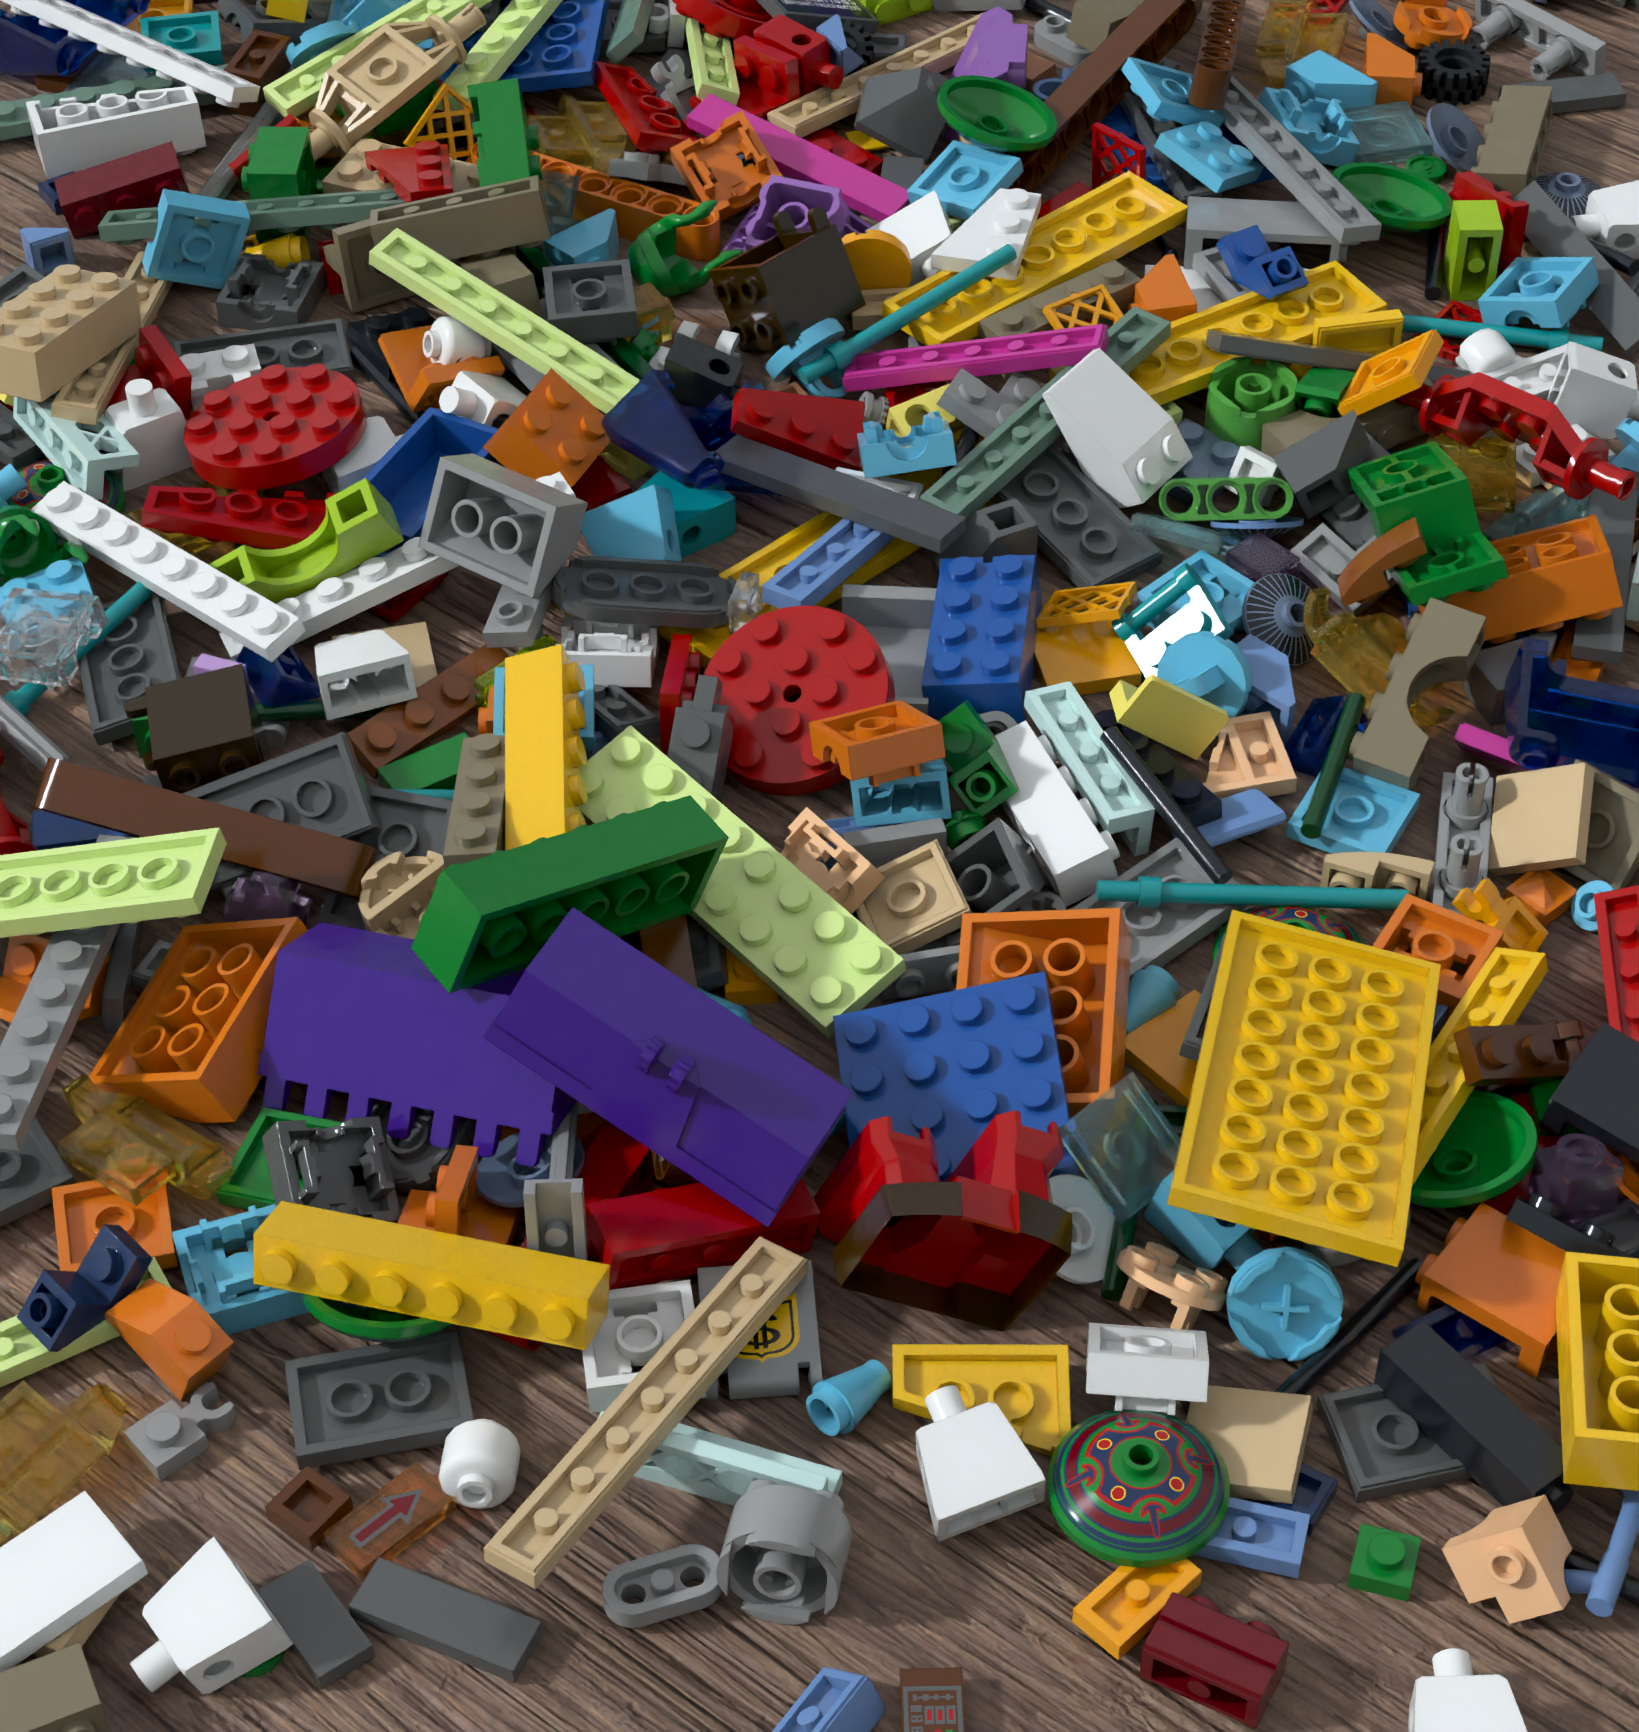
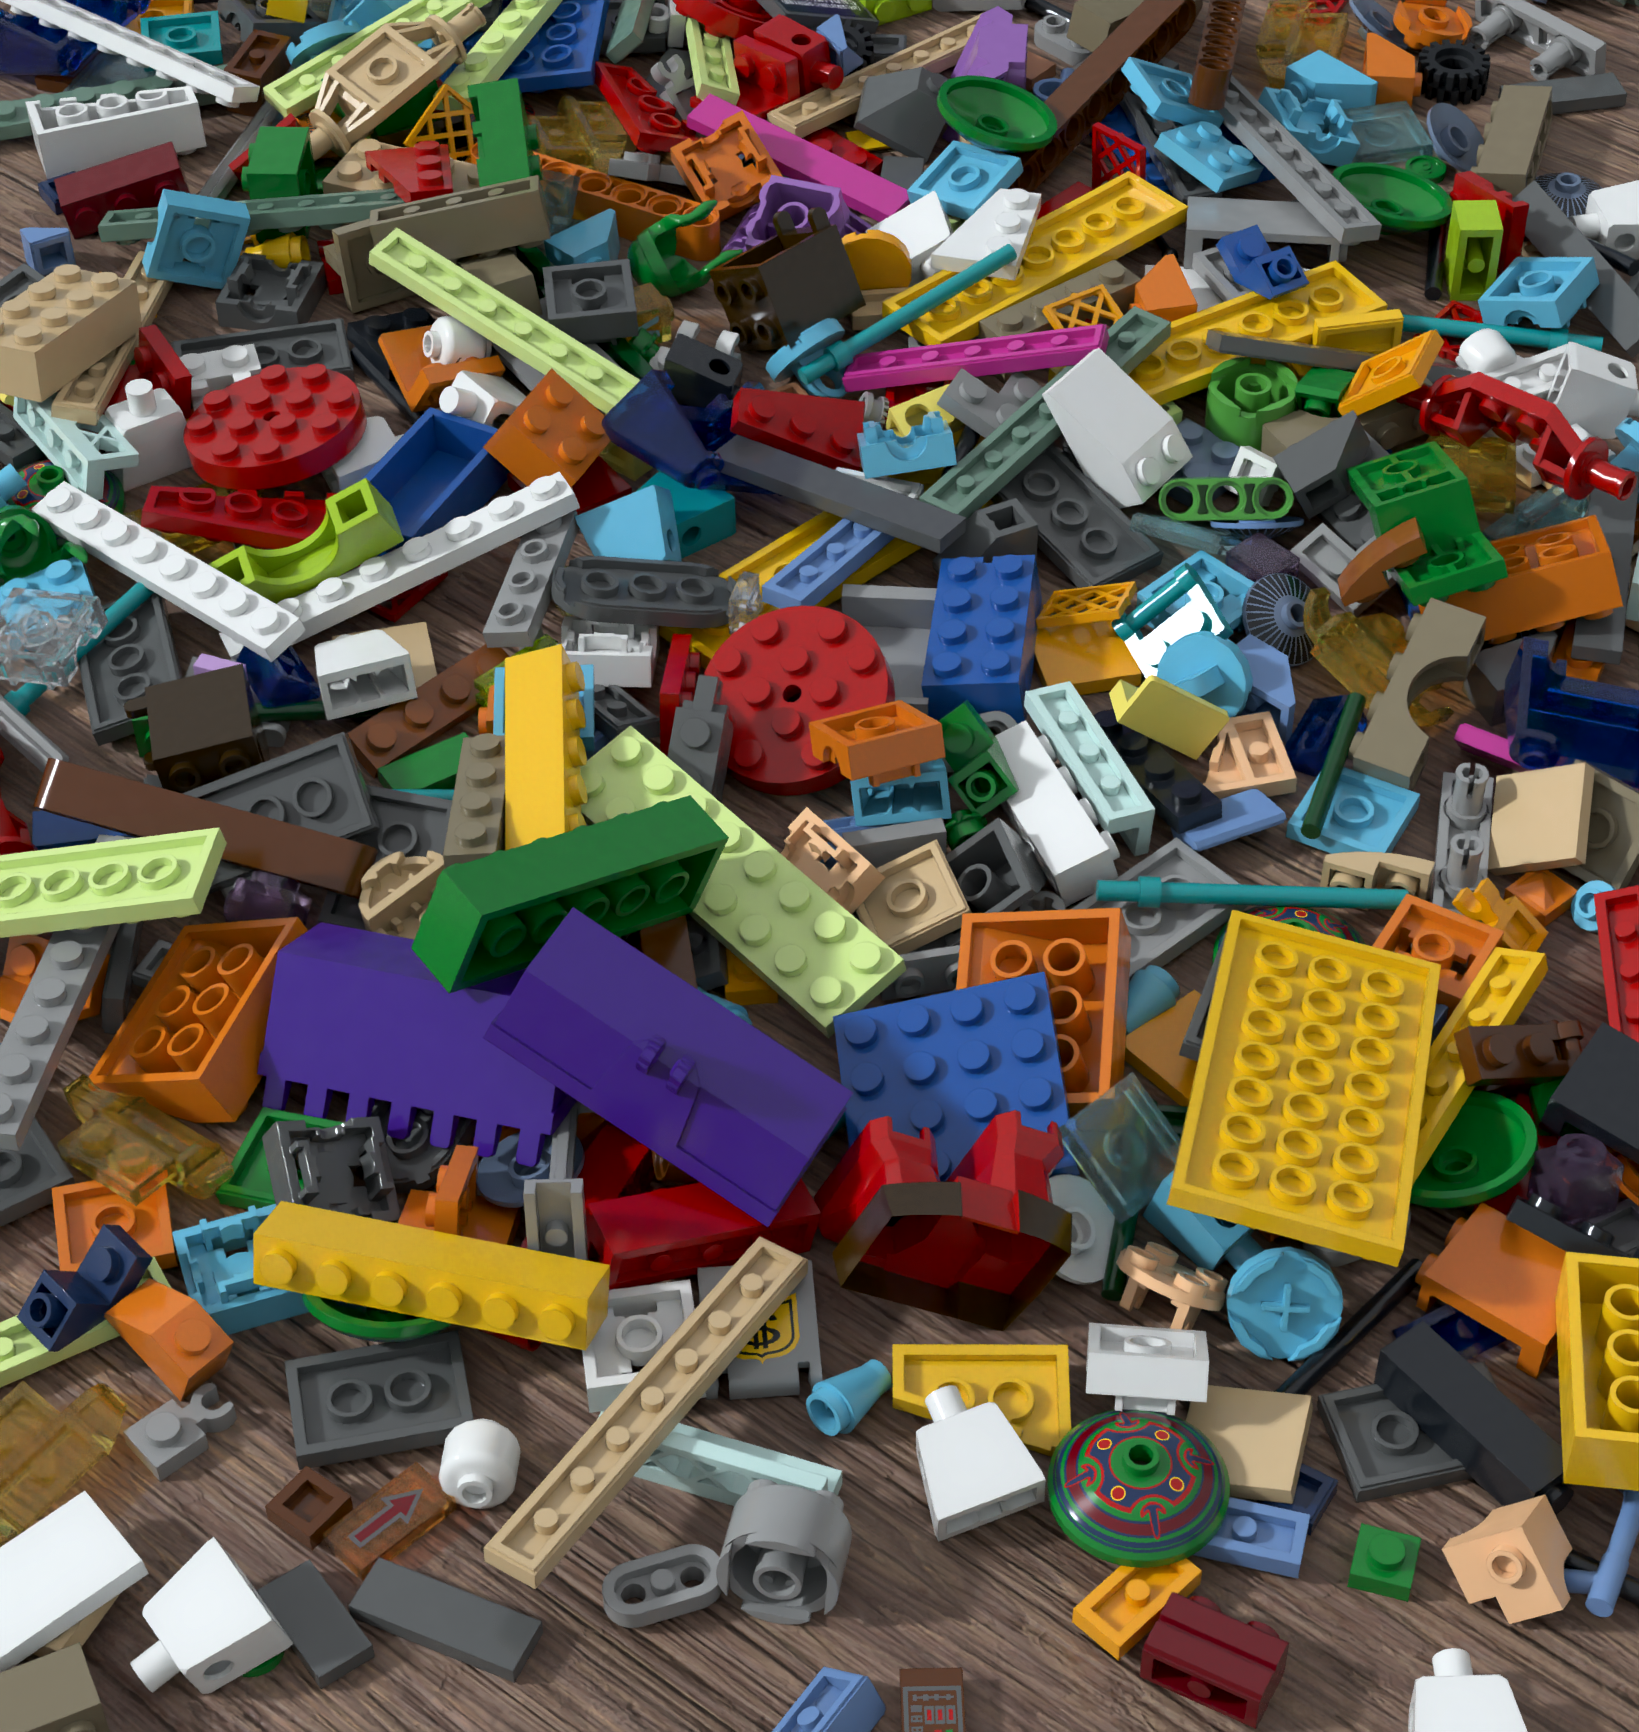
light grey slope [418,453,588,598] -> none
black bar [1100,726,1233,884] -> none

